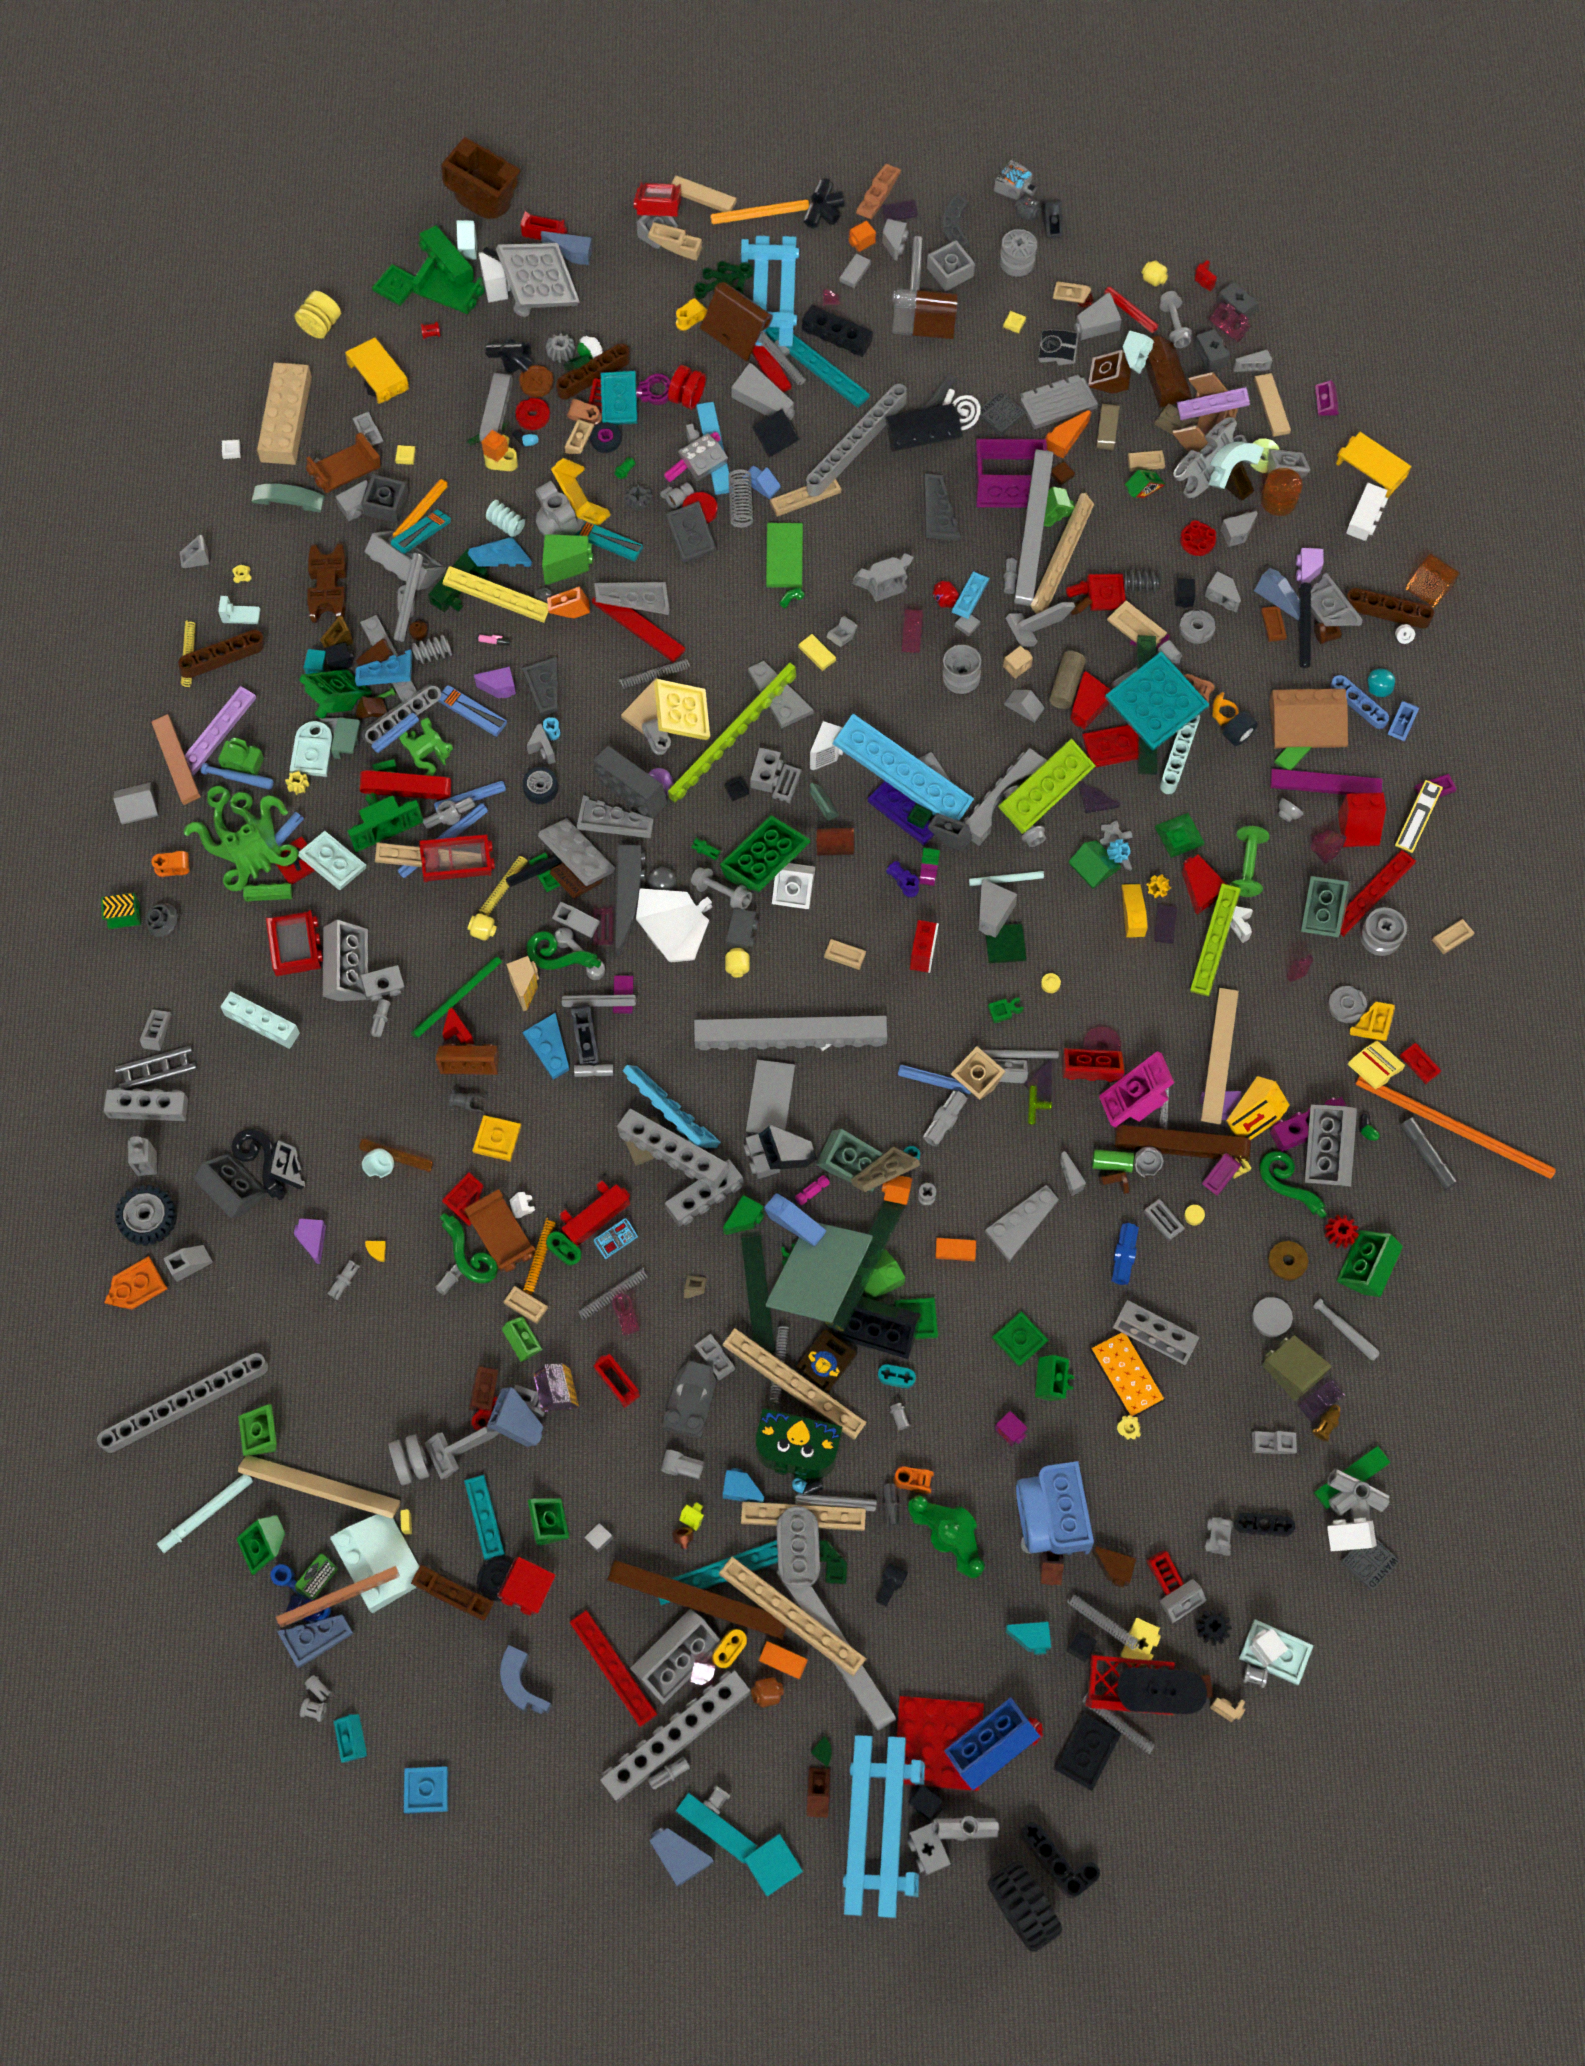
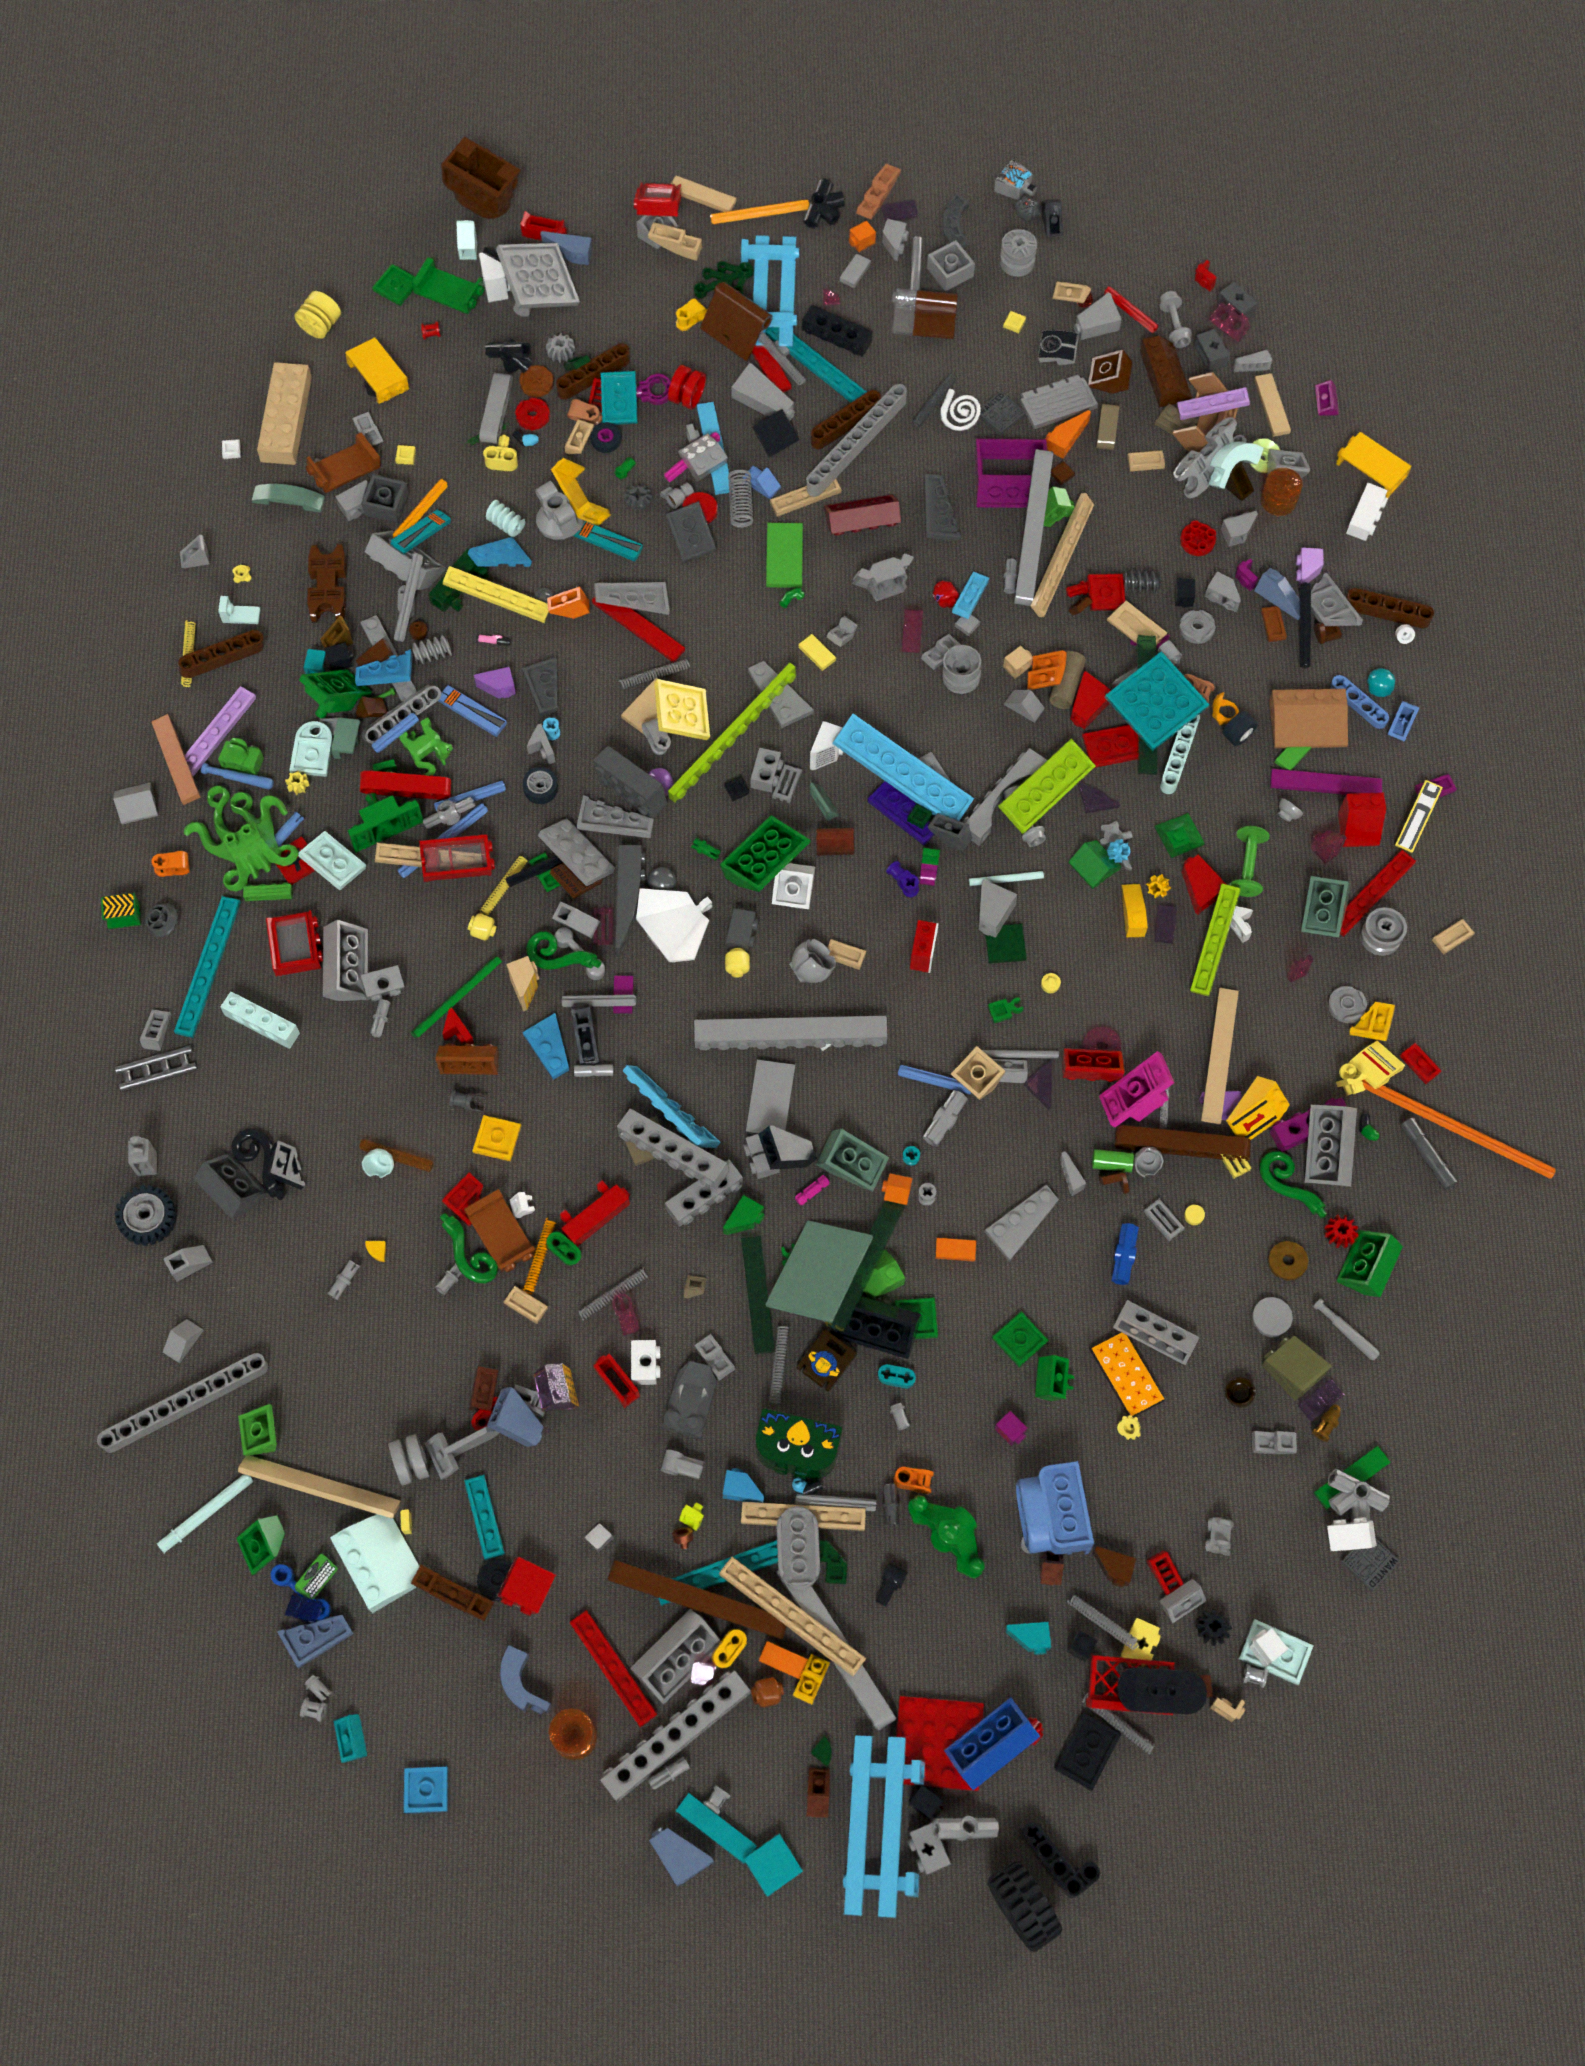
light grey brick [104,1088,189,1121] -> none
orange tile [105,1256,167,1310] -> none
nougat tile [276,1566,400,1627] -> none
medium lavender slope [294,1219,326,1264] -> none
green brick [419,225,474,289] -> none
orange brick [482,430,508,462] -> none
bright green slope [502,1316,542,1362] -> none
green slope [528,1498,569,1546] -> none
bright green slope [542,534,593,585] -> none
white hair [577,336,603,360] -> none
slope [593,1218,638,1259] -> none
light grey piece [691,867,752,910] -> none
tan tile [723,1328,867,1440] -> none
medium blue slope [764,1193,827,1247] -> none
dark tan wing [851,1147,920,1192] -> none
black slope [885,404,963,452] -> none
light grey piece [1005,602,1075,647] -> none
clear neon green piece [1028,1086,1052,1125] -> none
light aqua slope [1123,330,1154,374] -> none
green slope [1125,469,1165,498] -> none
light yellow head [1142,261,1168,287] -> none
magenta tile [1202,1153,1241,1196] -> none
black beam [1234,1513,1295,1537] -> none
clear orange slope [1405,554,1460,608] -> none
none -> light grey slope [163,1319,204,1363]
none -> teal tile [174,896,241,1038]
none -> clear orange wheel [549,1708,597,1761]
none -> white brick [631,1340,660,1385]
none -> light grey piece [789,939,836,983]
none -> yellow slope [793,1654,830,1704]
none -> reddish brown beam [811,390,881,449]
none -> dark red slope [824,494,901,535]
none -> light grey slope [921,634,961,670]
none -> orange slope [1027,650,1067,690]
none -> dark brown hair [1225,1377,1256,1408]
none -> magenta bracket [1235,558,1258,591]
none -> light yellow hips [1336,1063,1366,1096]

